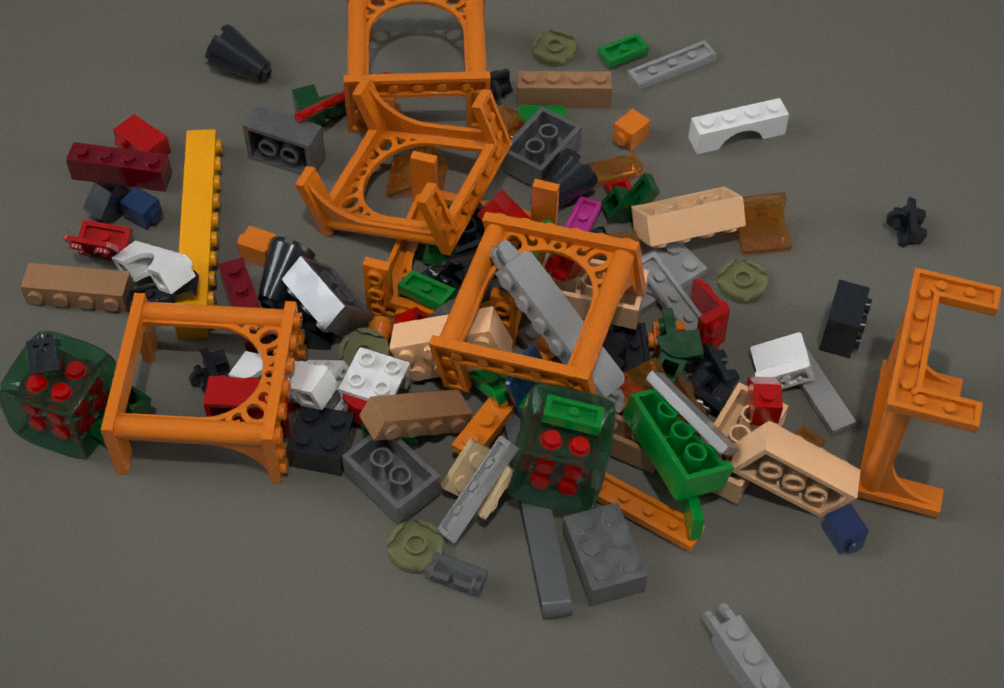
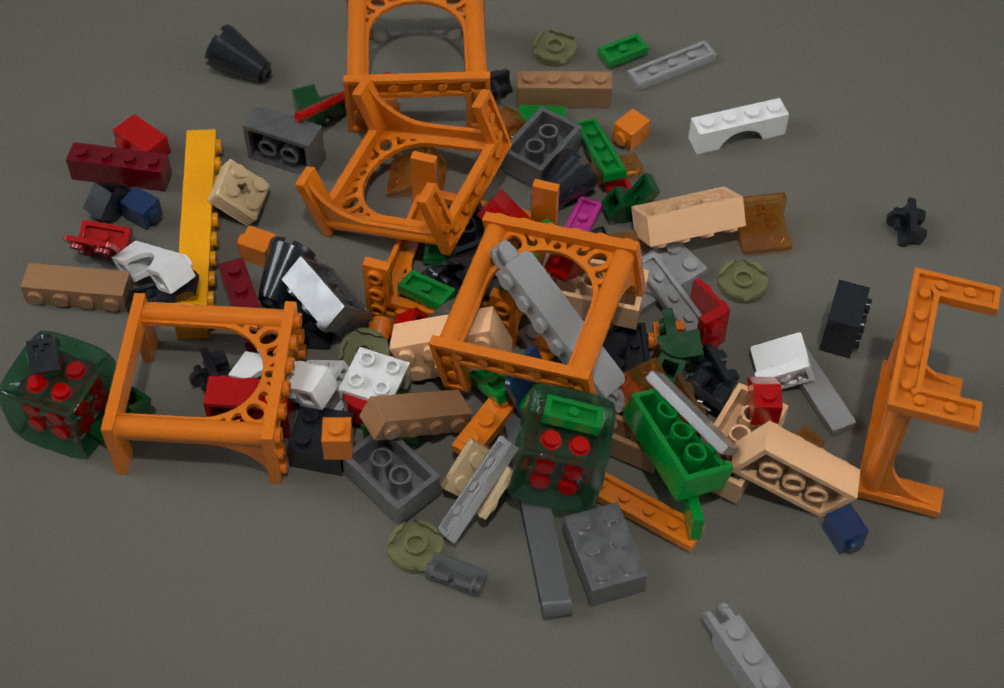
none -> tan brick [208,159,270,226]
none -> orange brick [321,417,354,460]
none -> green tile [574,118,627,182]

